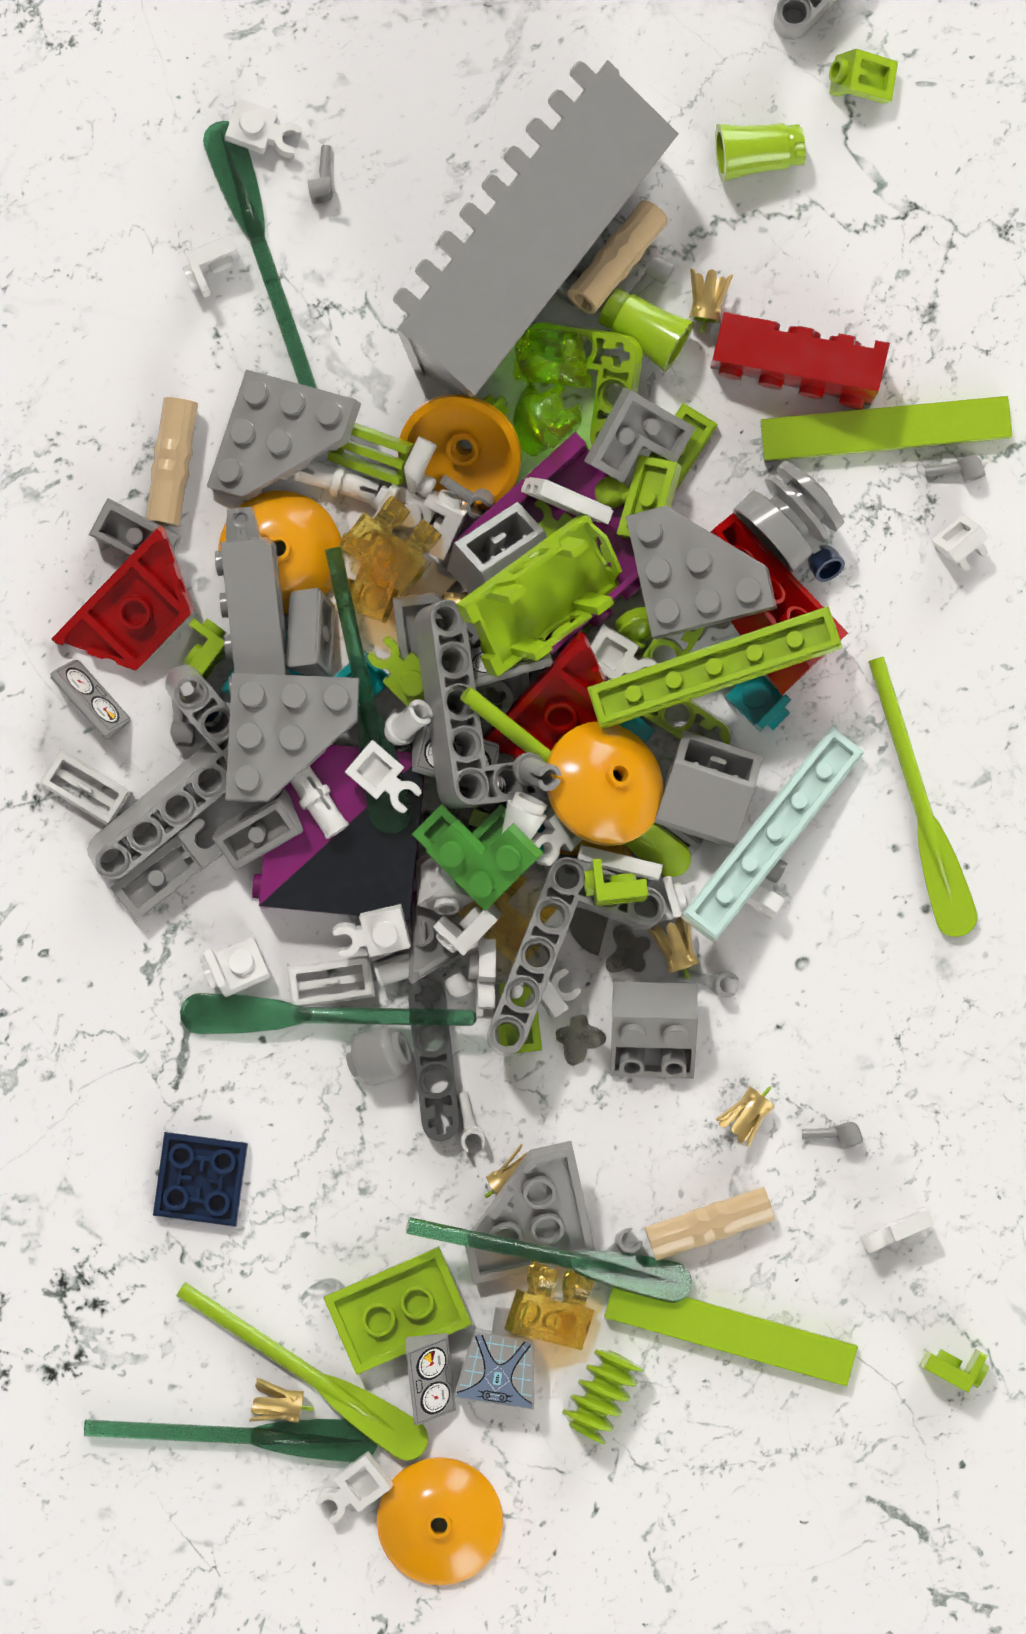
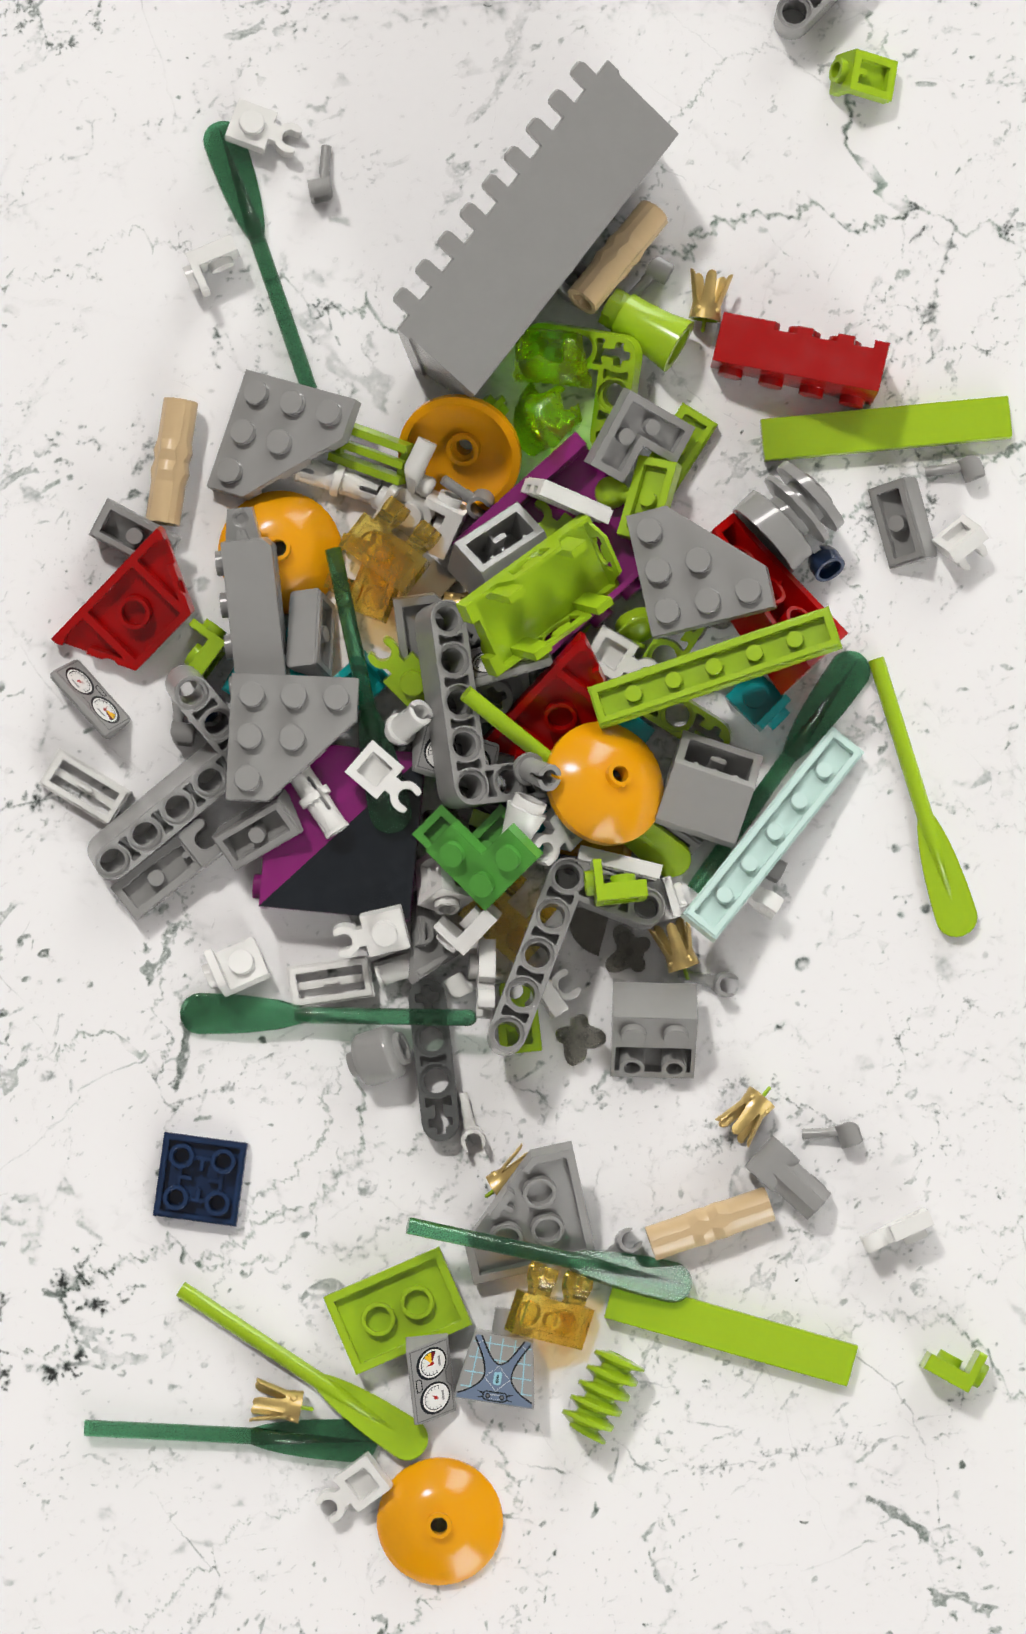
lime plant [715,123,806,182] -> none
none -> clear green piece [687,650,870,894]
none -> light grey piece [745,1135,832,1220]
none -> light grey slope [868,477,937,569]

